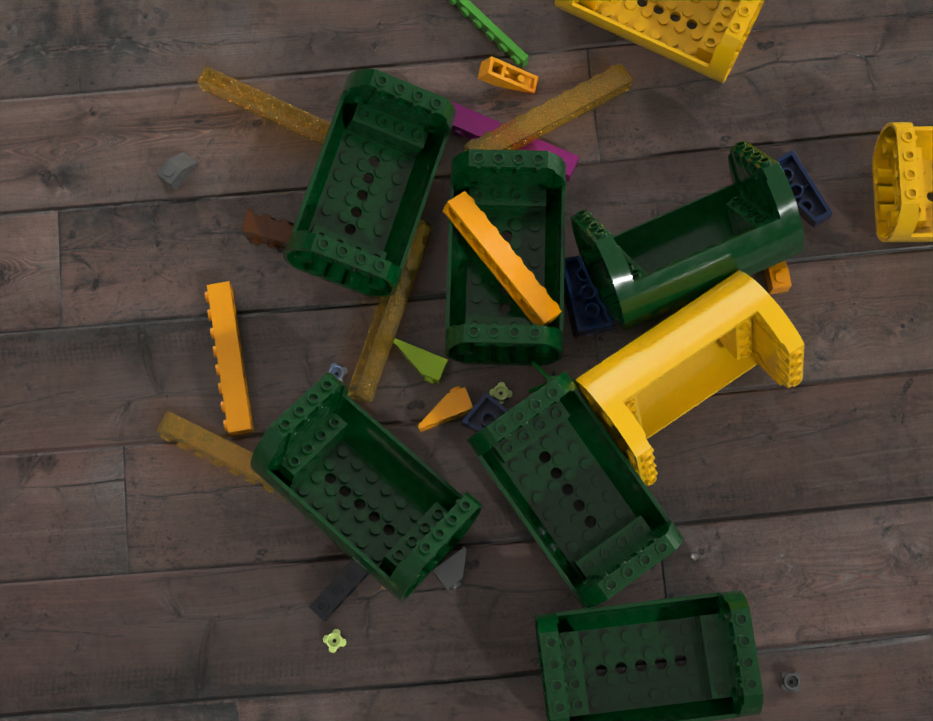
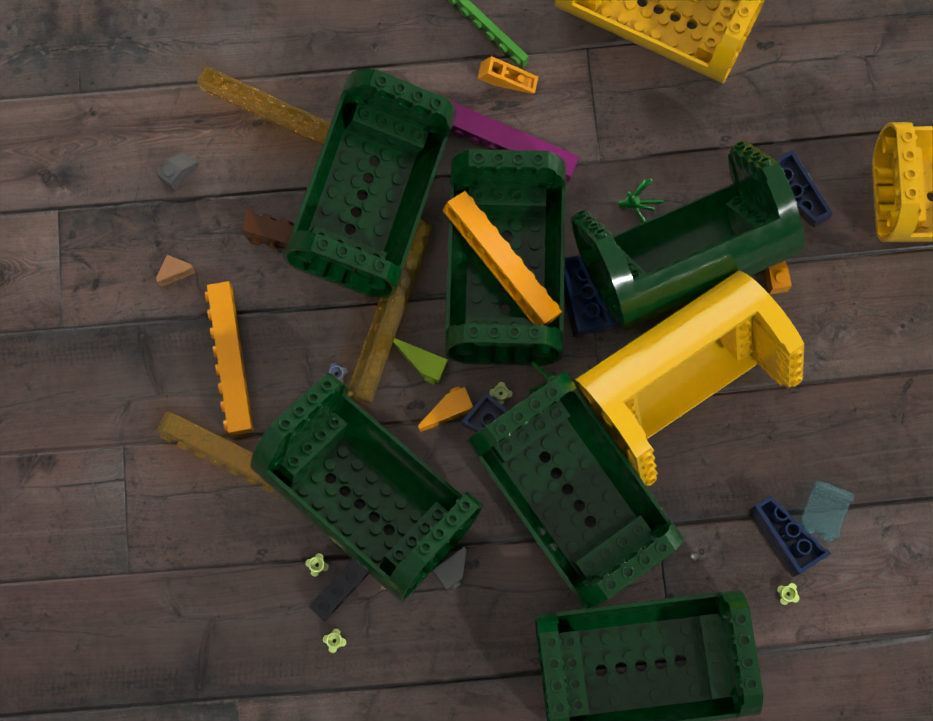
clear yellow brick [464,63,633,151] -> none
dark grey plate [781,671,801,692] -> none
none -> medium nougat slope [156,255,196,287]
none -> yellowish green plate [305,553,329,577]
none -> green plant [618,178,664,223]
none -> dark blue wedge [749,496,832,577]
none -> yellowish green plate [777,583,799,605]
none -> clear light blue panel [799,480,855,542]

